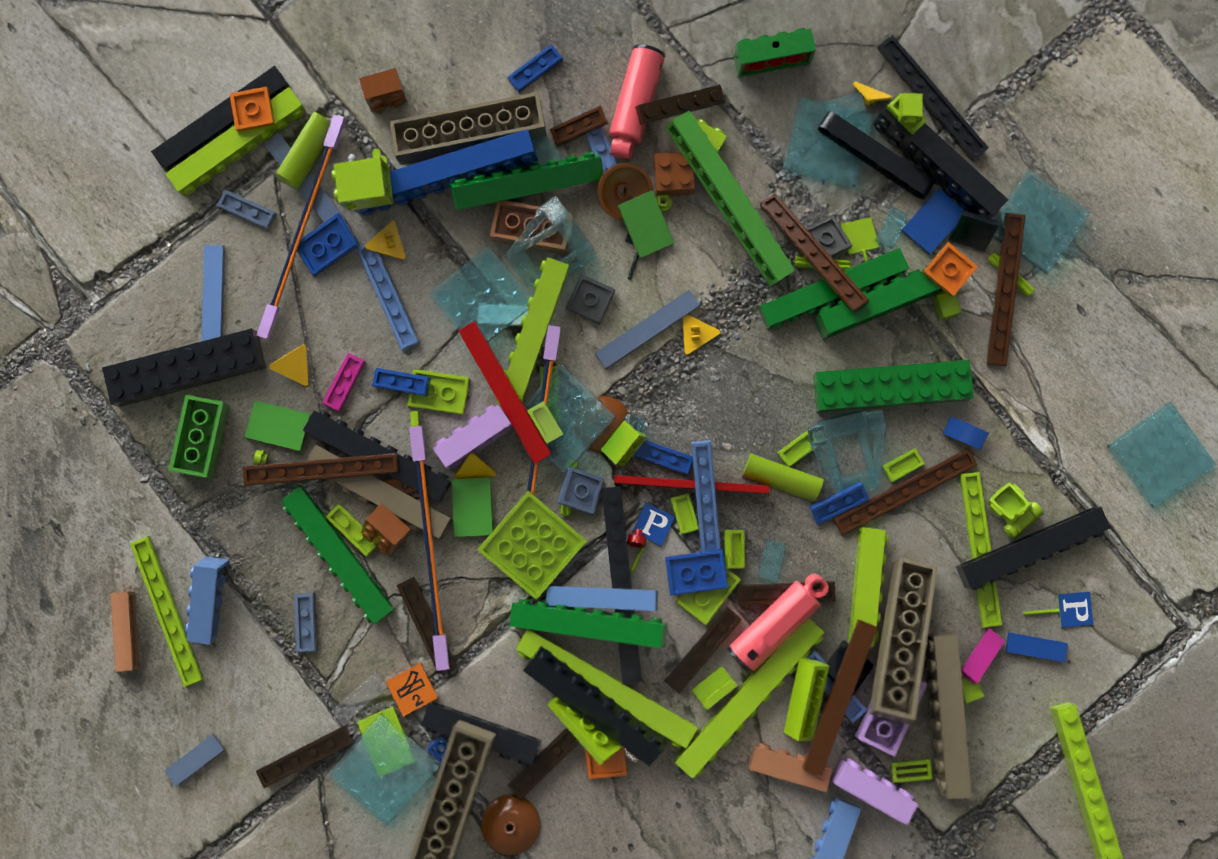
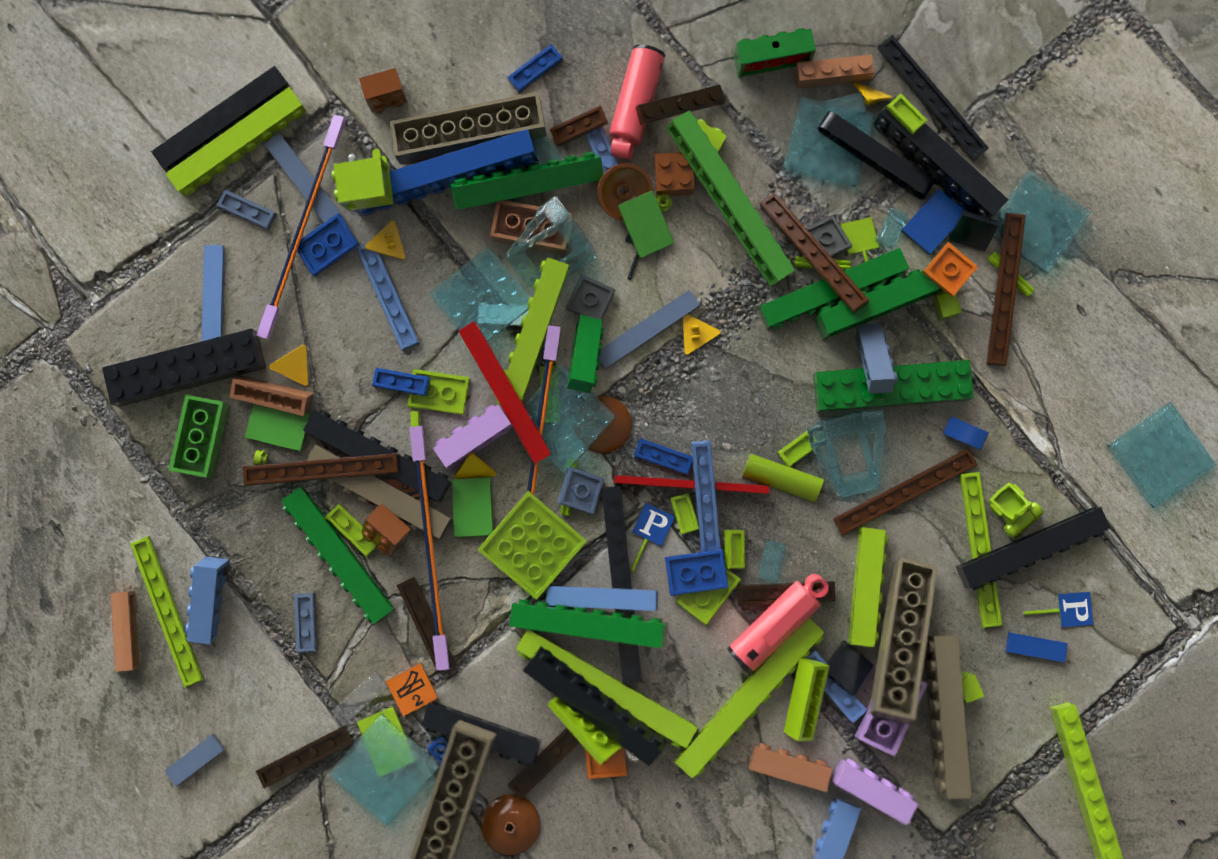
orange tile [230,87,275,132] -> none
lime brick [276,111,331,190] -> none
dark pink tile [322,353,366,412] -> none
lime tile [528,401,564,444] -> none
lime panel [601,421,647,467] -> none
clear light blue plate [624,414,645,432] -> none
red tile [627,529,647,548] -> none
dark brown plate [664,607,742,694] -> none
lime panel [692,666,738,710] -> none
reddish brown tile [802,619,878,776] -> none
blue tile [809,482,870,525] -> none
lime tile [881,448,925,483] -> none
lime tile [890,759,933,783] -> none
lime brick [899,93,923,125] -> none
dark pink tile [961,629,1005,685] -> none
none -> nougat brick [229,375,313,416]
none -> green brick [567,315,604,393]
none -> nougat brick [794,54,875,89]
none -> sand blue brick [856,323,897,394]

